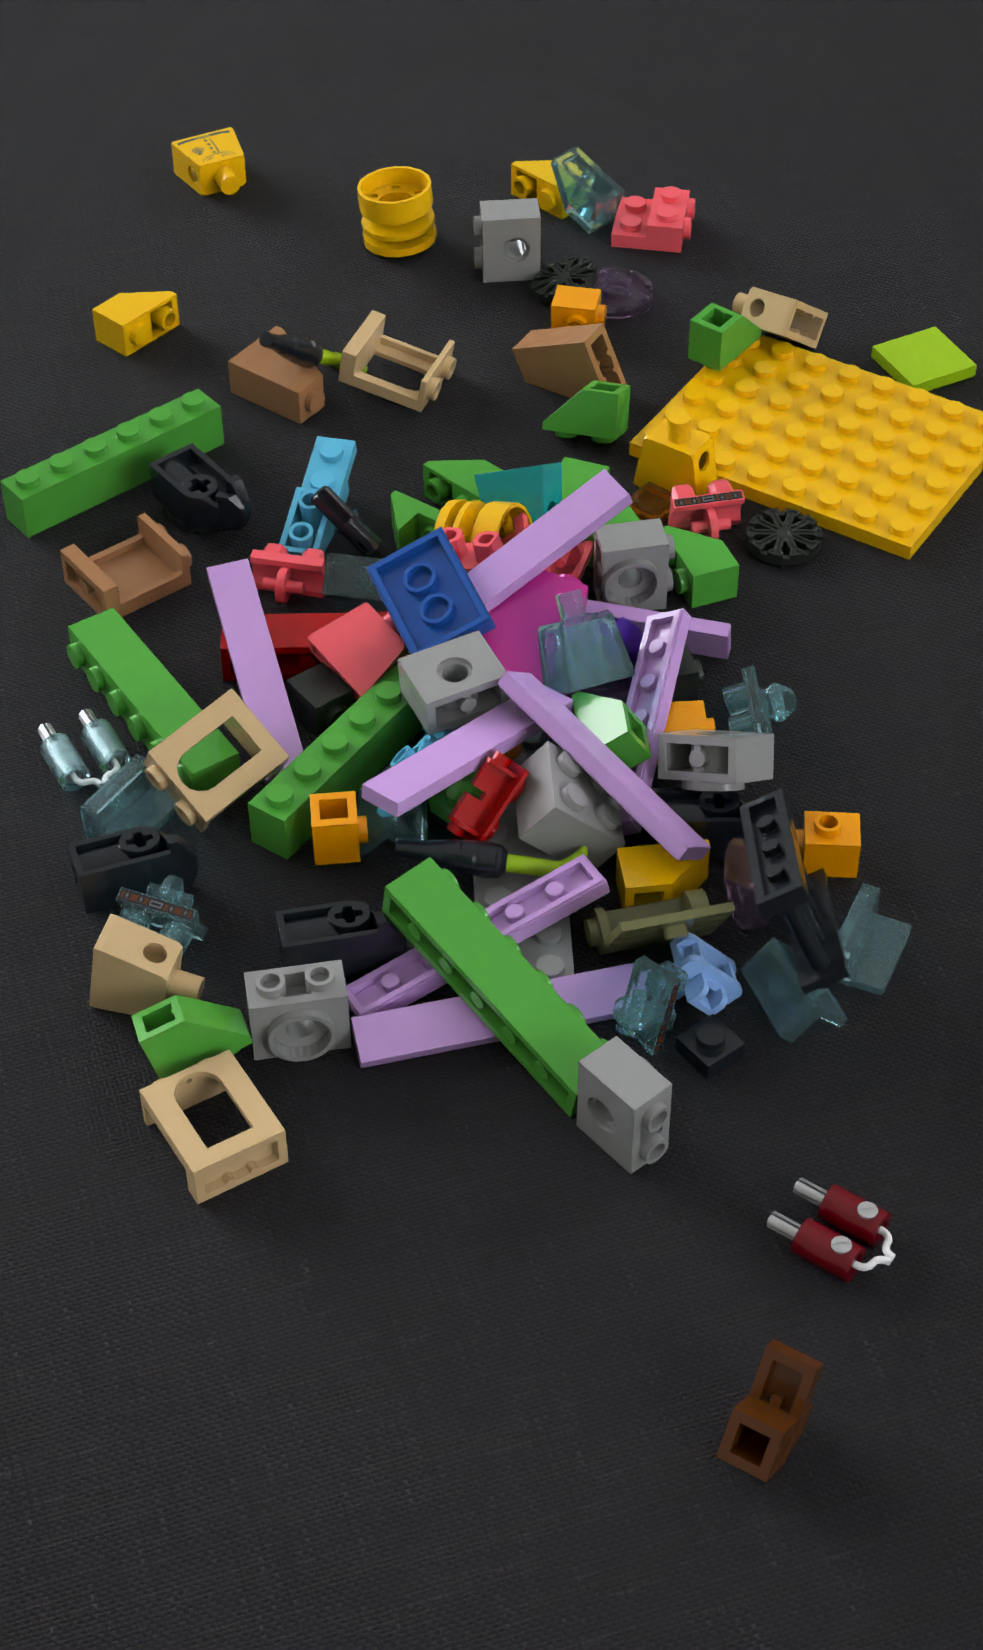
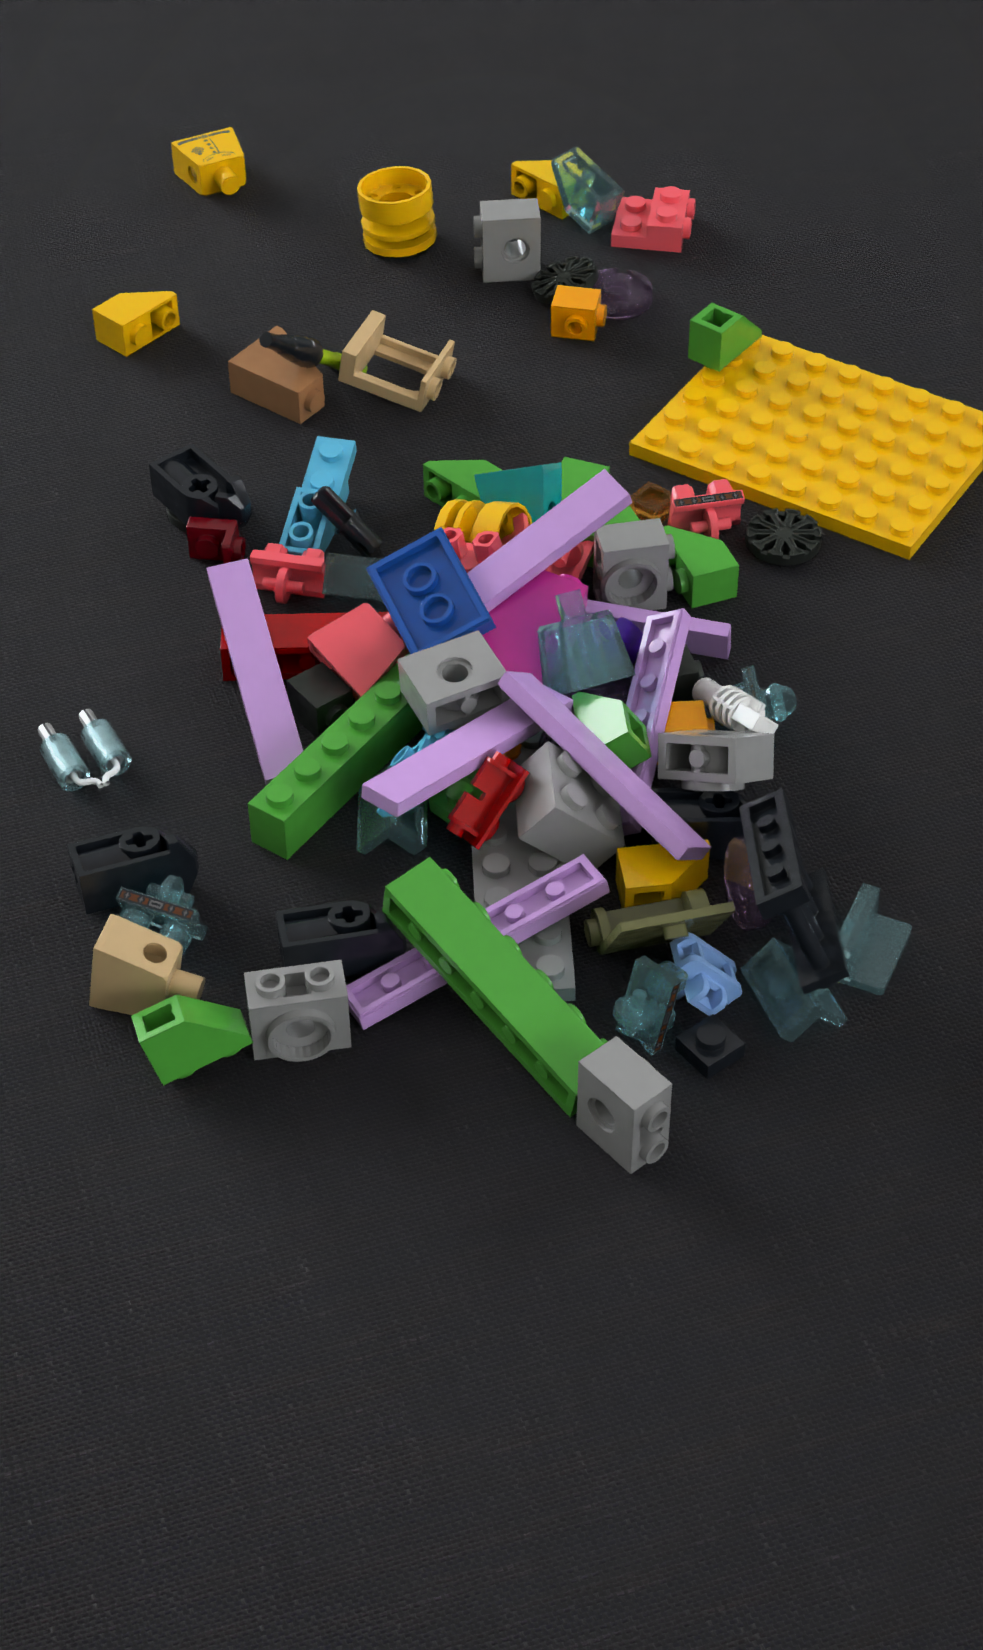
bright green brick [0,389,224,538] -> none
medium nougat panel [60,513,192,617] -> none
bright green brick [66,608,240,791] -> none
clear light blue panel [80,754,176,839] -> none
tan panel [139,1049,289,1204] -> none
tan panel [144,688,289,832] -> none
light orange brick [309,791,368,865] -> none
lavender tile [350,963,646,1068] -> none
bright green slope [391,490,440,551] -> none
black piece [394,837,588,878] -> none
medium nougat slope [512,323,627,398] -> none
bright green slope [542,380,631,443] -> none
yellow torso [634,410,718,499] -> none
reddish brown brick [716,1339,824,1482] -> none
tan torso [732,287,828,349] -> none
dark red piece [767,1178,896,1283] -> none
light orange brick [795,811,861,878] -> none
lime tile [871,326,977,391] -> none
none -> dark red bracket [186,517,246,564]
none -> white hinge [692,677,778,734]

